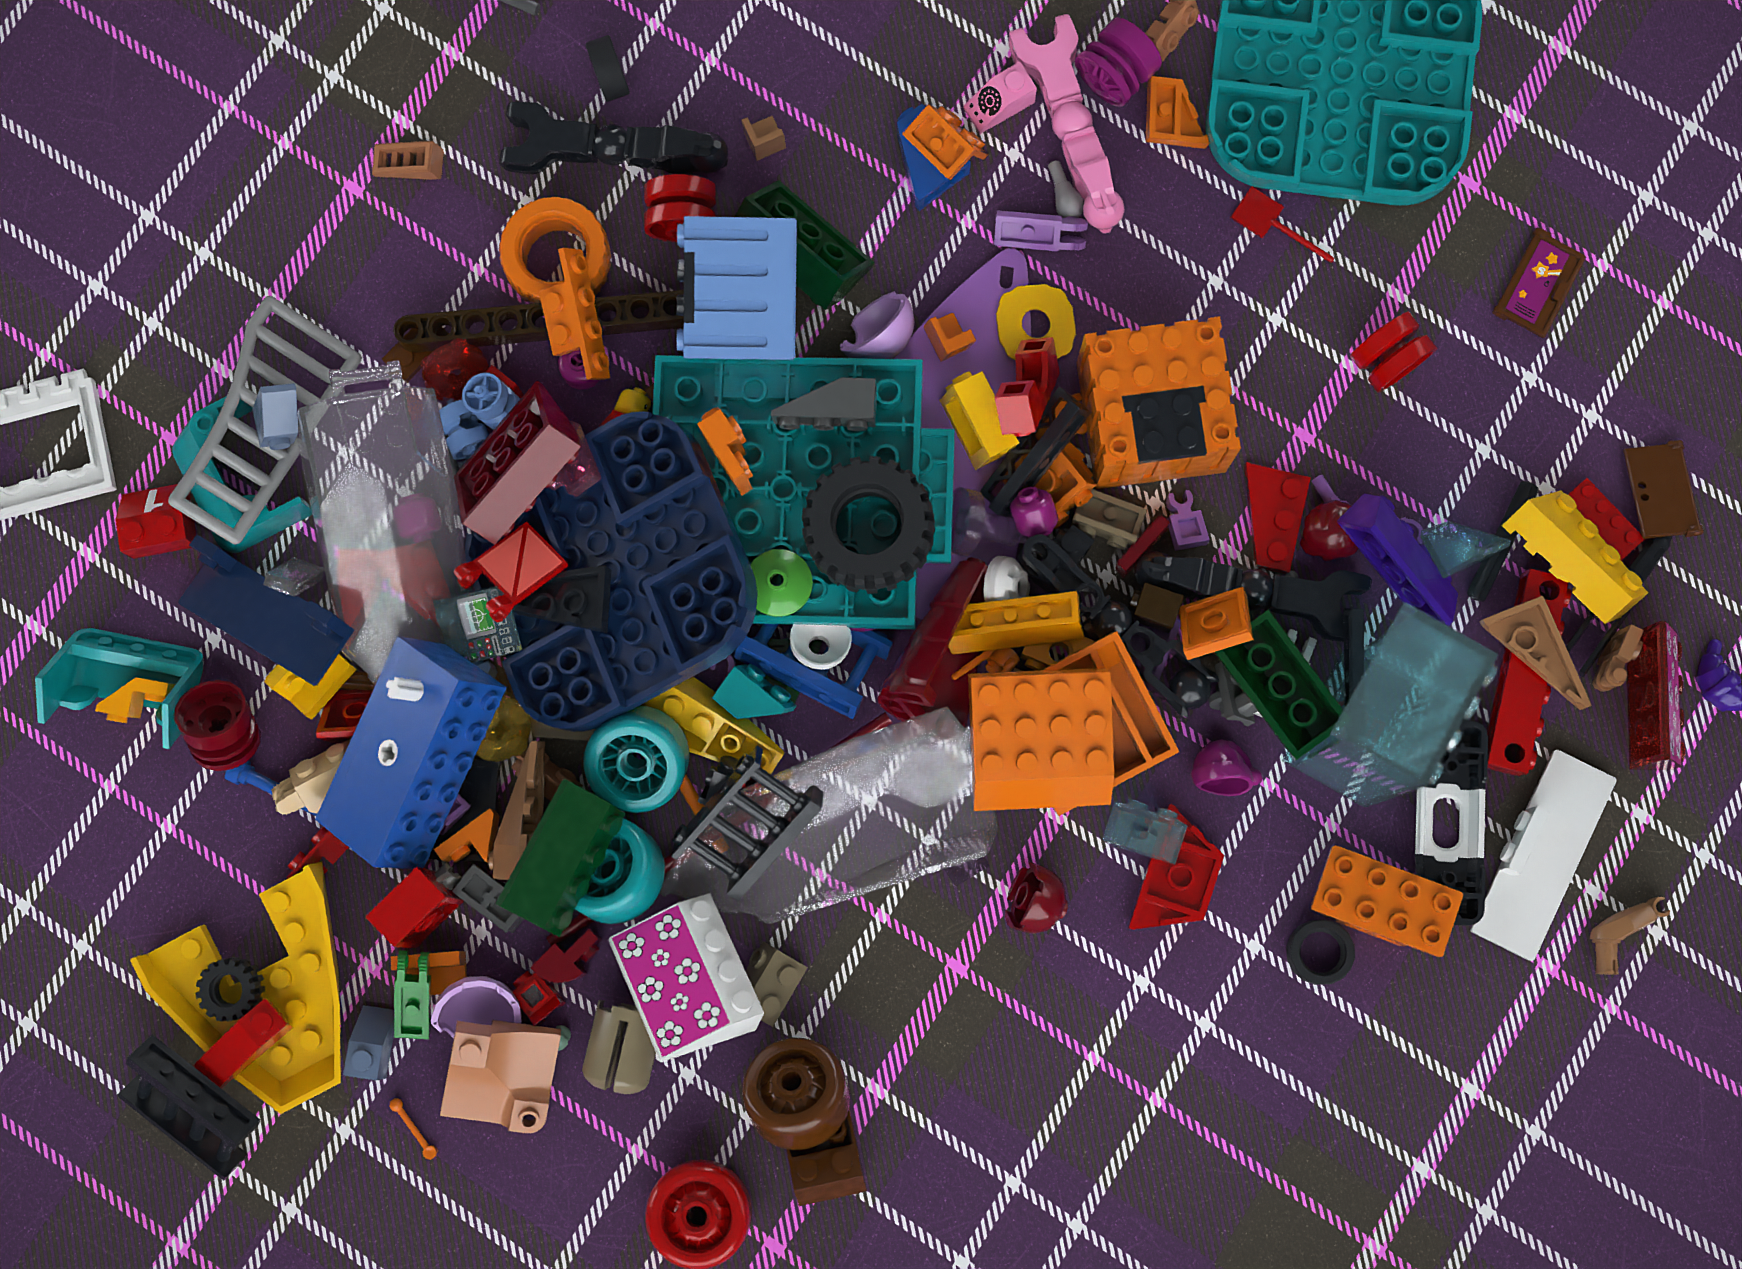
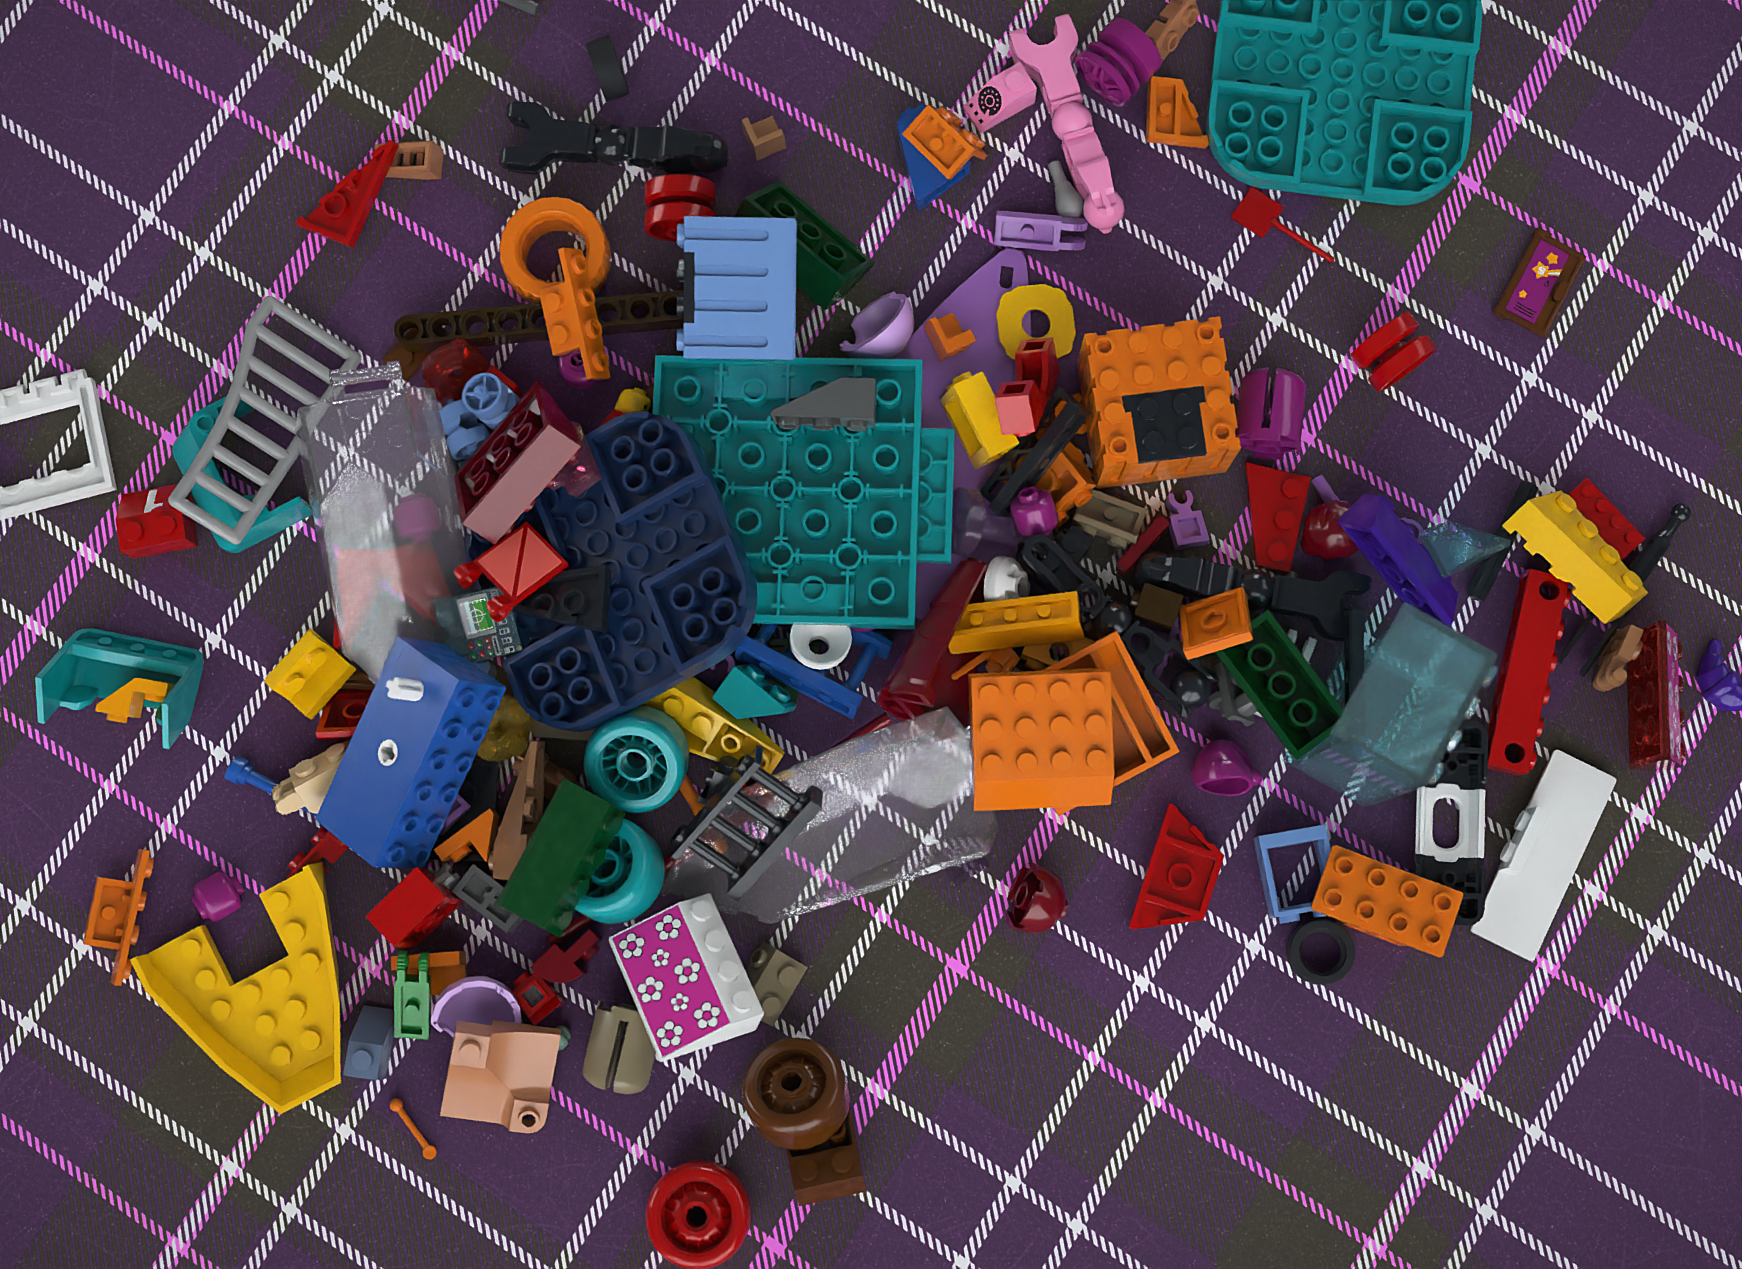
black fence [117,1034,261,1181] -> none
dark red wheel [174,680,261,771] -> none
dark blue bracket [178,535,355,686] -> none
red slope [193,998,293,1089] -> none
black tyre [196,957,265,1022] -> none
sand blue slope [252,383,298,450] -> none
clear tile [263,557,325,597] -> none
orange plate [697,407,753,496] -> none
bright green dish [750,549,813,617] -> none
black tyre [801,456,935,594] -> none
clear light blue brick [1102,799,1188,865] -> none
medium nougat wing [1479,596,1592,710] -> none
medium nougat arm [1589,896,1670,975] -> none
reddish brown door [1623,440,1704,539] -> none
none -> orange bracket [82,849,154,986]
none -> magenta head [190,871,245,922]
none -> red wing [295,140,399,249]
none -> magenta cylinder [1235,368,1306,460]
none -> medium blue window [1253,824,1331,924]

